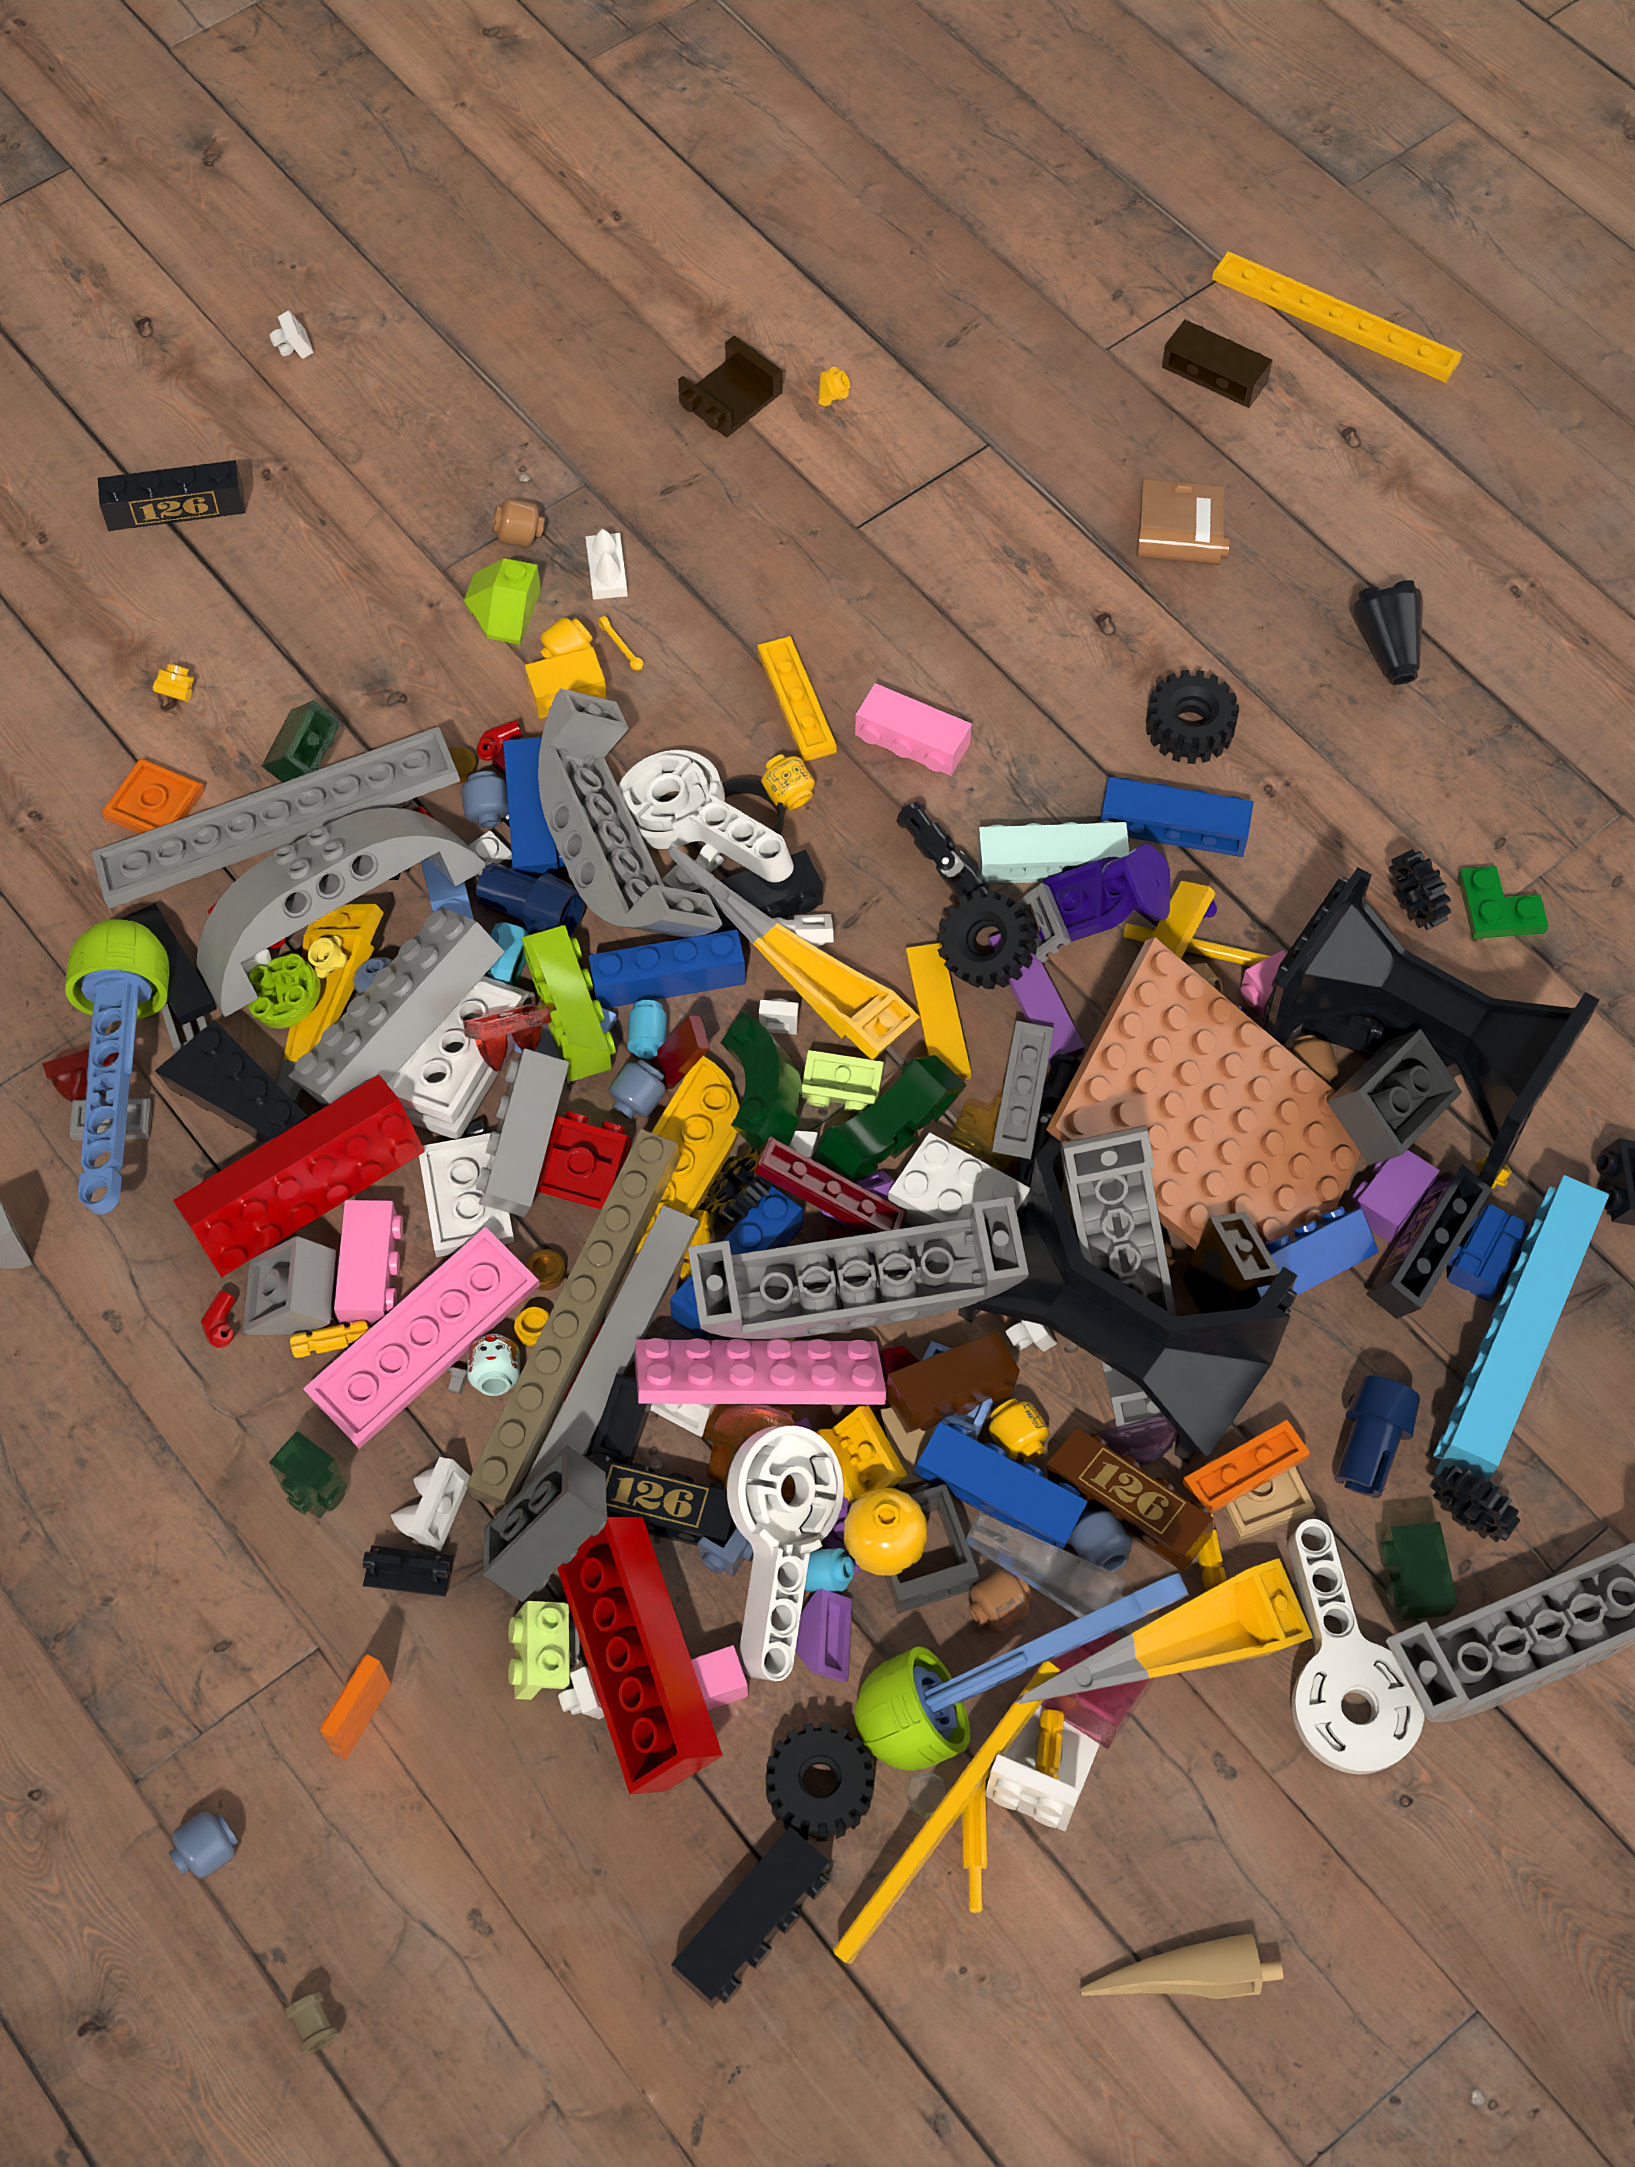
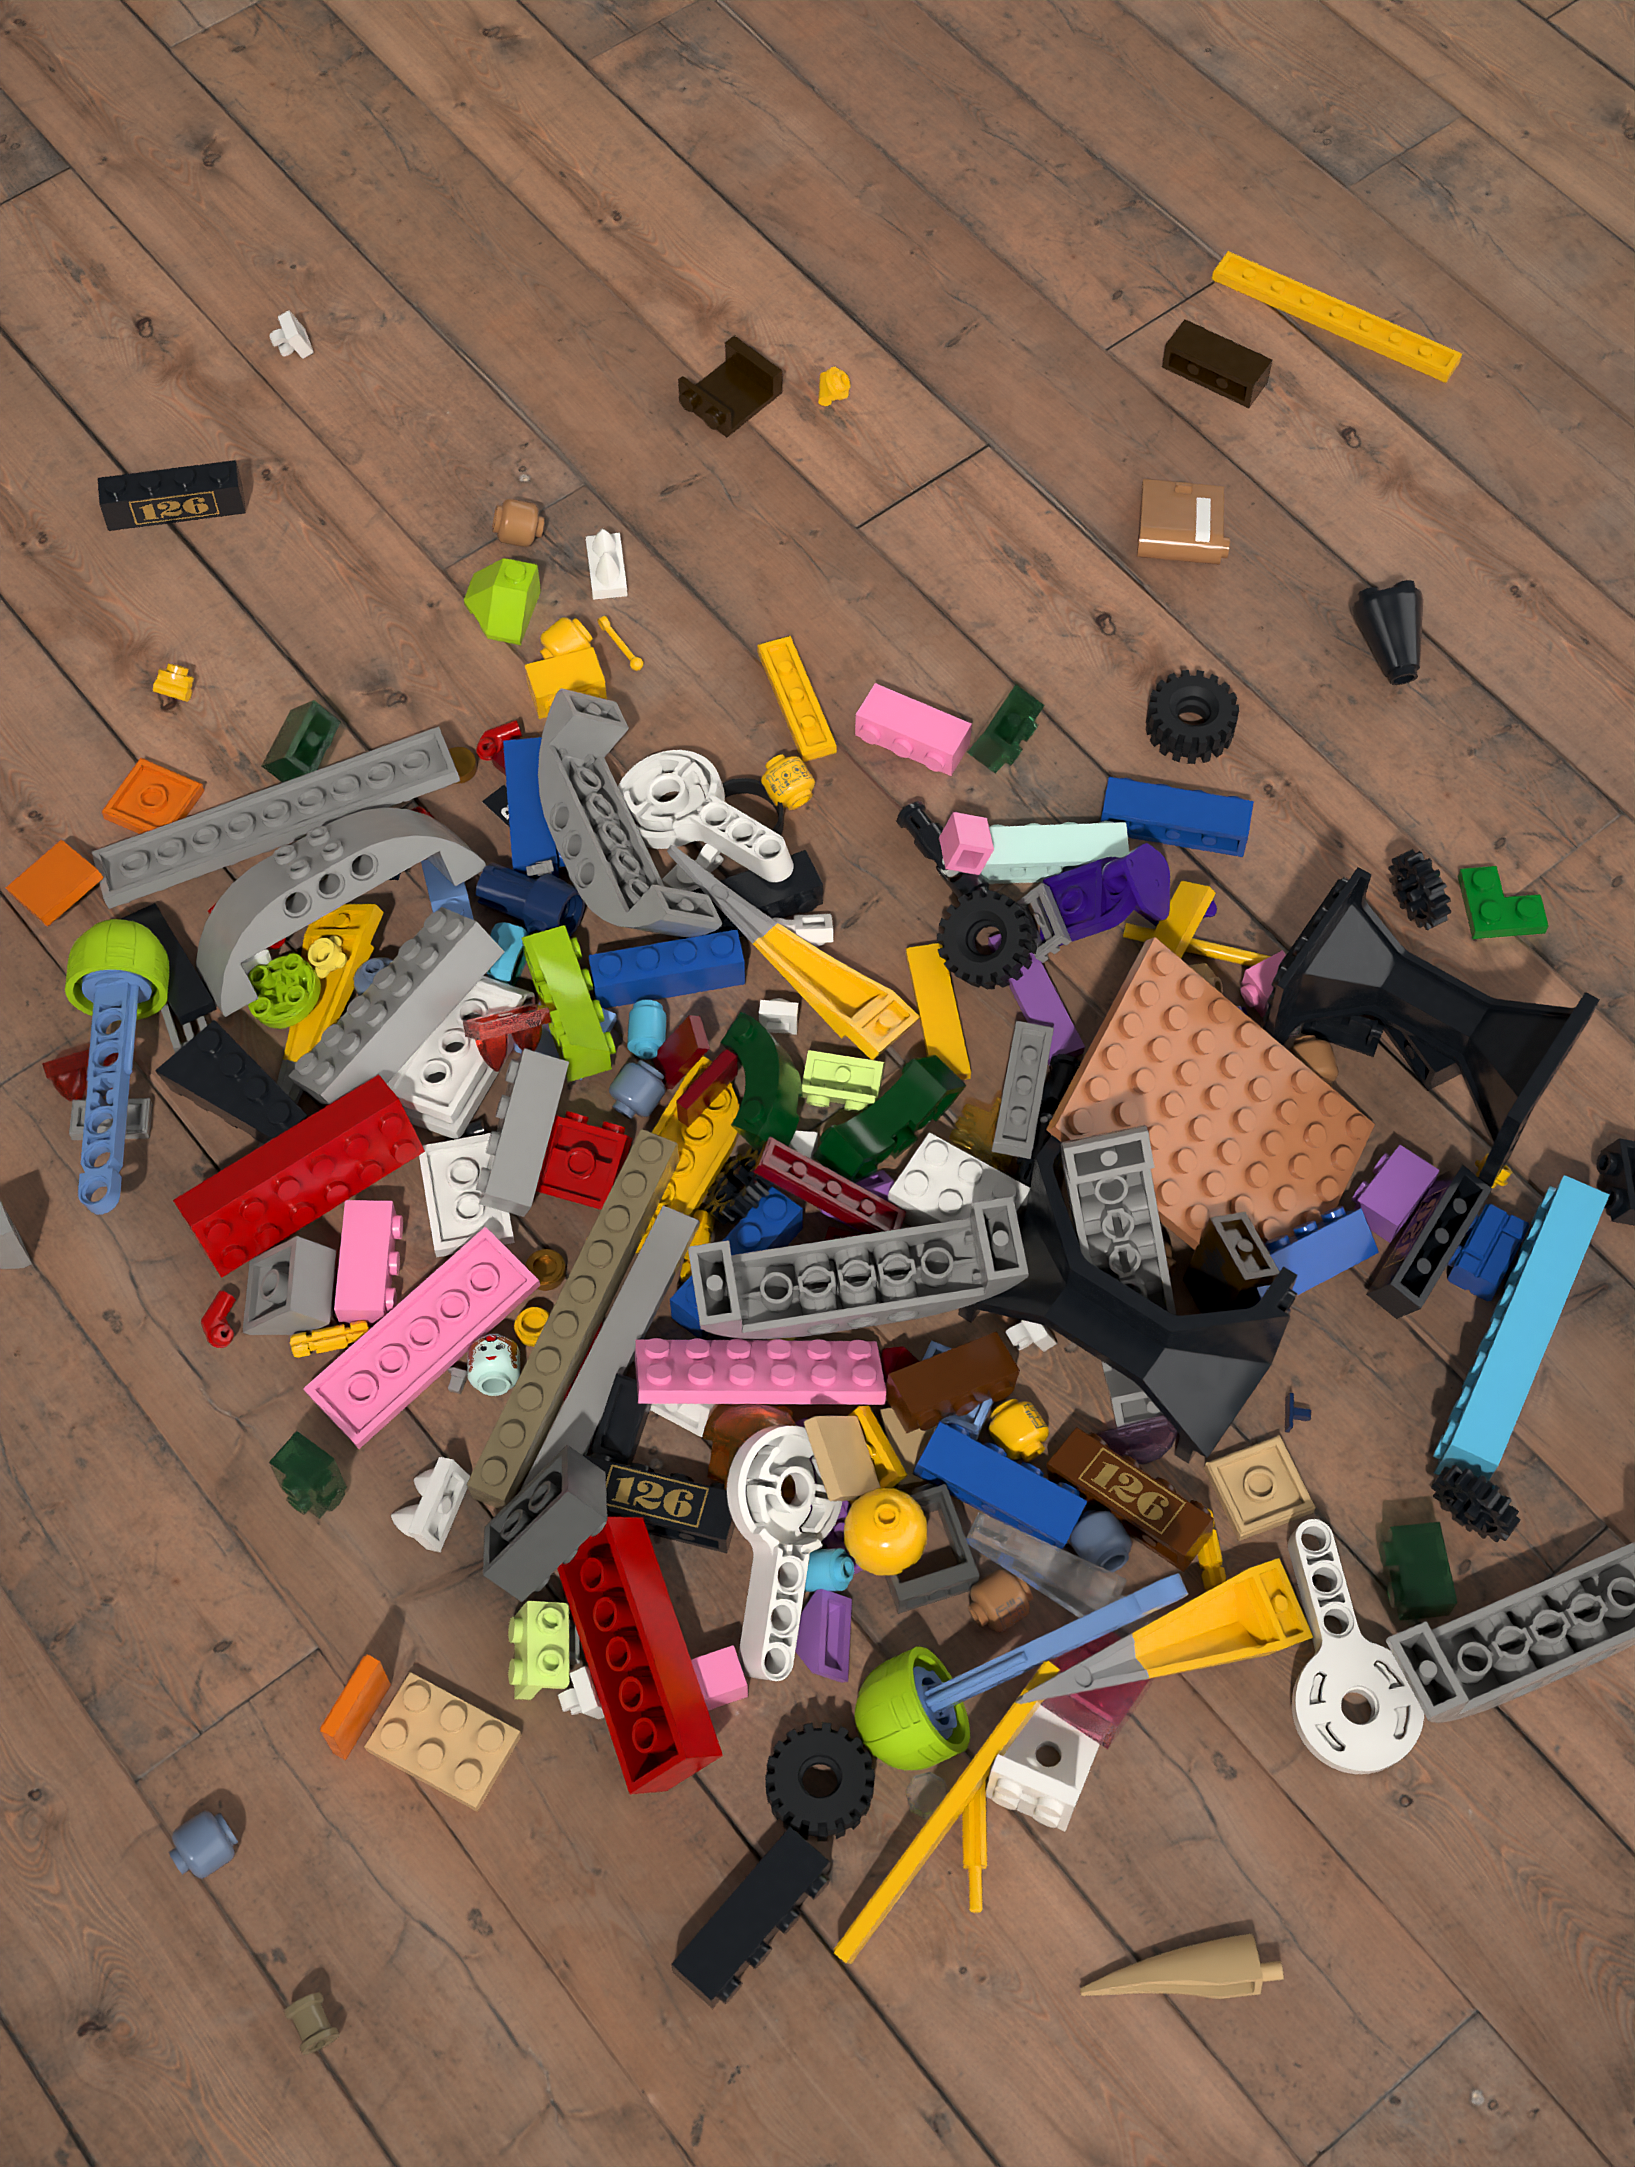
black hinge [363,1545,454,1597] -> none
sand blue head [461,771,509,828] -> none
white plate [468,831,512,876] -> none
sand blue bracket [698,1528,753,1577] -> none
yellow axle [1035,1709,1064,1780] -> none
orange plate [1182,1420,1310,1514] -> none
dark grey brick [1327,1029,1462,1165] -> none
dark blue piece [1334,1375,1420,1498] -> none
none -> orange tile [6,839,104,927]
none -> tan plate [364,1672,522,1812]
none -> light grey piece [526,860,554,876]
none -> dark red tile [676,1049,738,1128]
none -> tan tile [804,1416,881,1502]
none -> bright pink brick [939,812,994,875]
none -> clear green brick [967,684,1045,774]
none -> dark blue piece [1285,1393,1311,1433]

